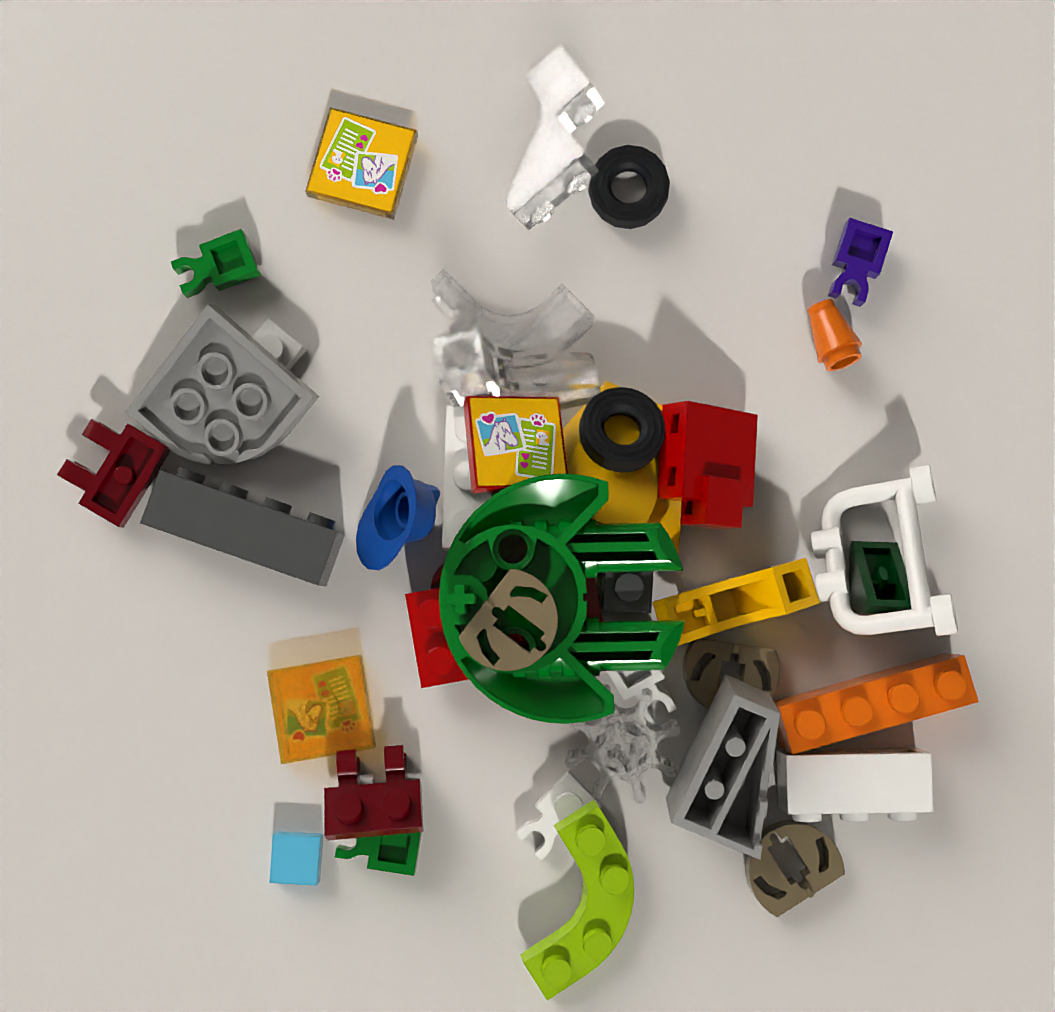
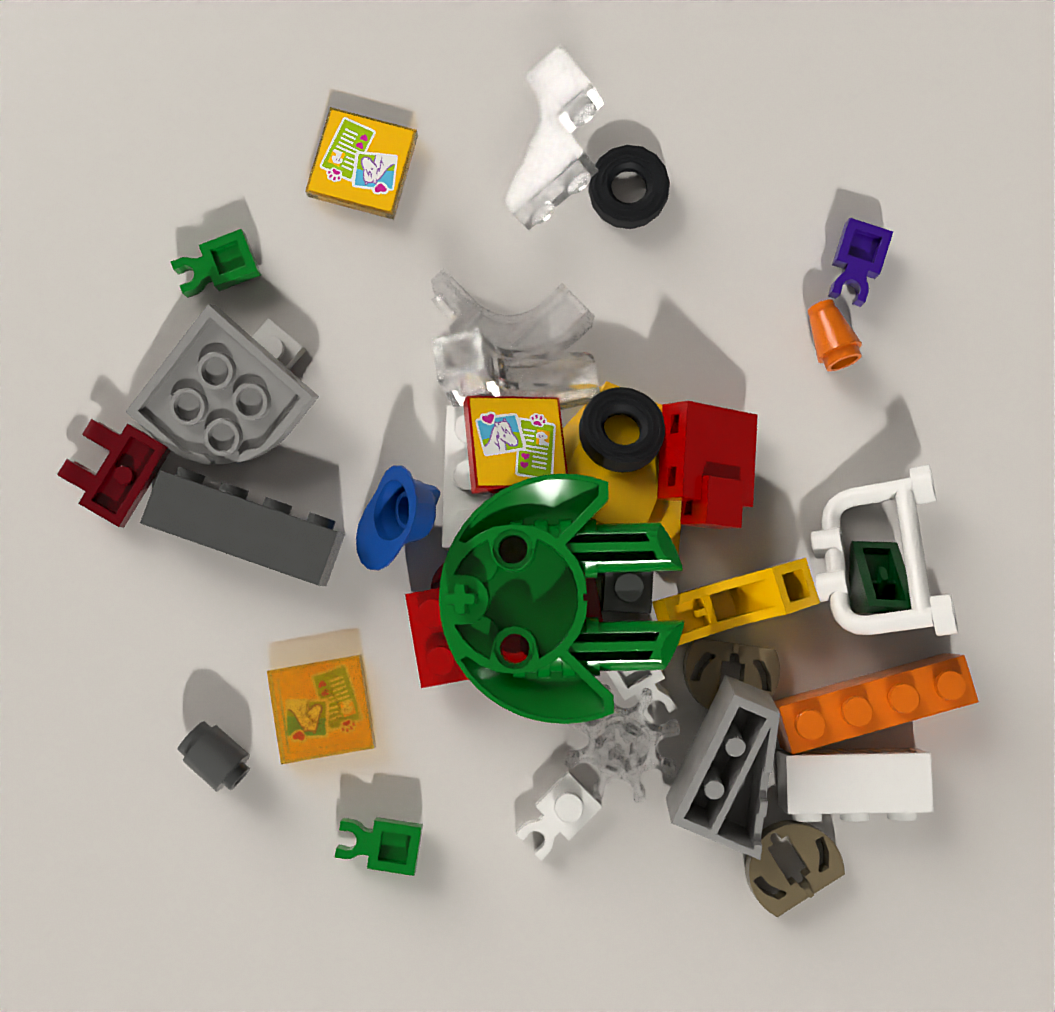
medium azure tile [269,831,323,886] -> none
dark red plate [324,745,424,841] -> none
dark tan piece [459,569,558,671] -> none
lime plate [520,799,634,1001] -> none
none -> dark grey brick [177,721,250,792]

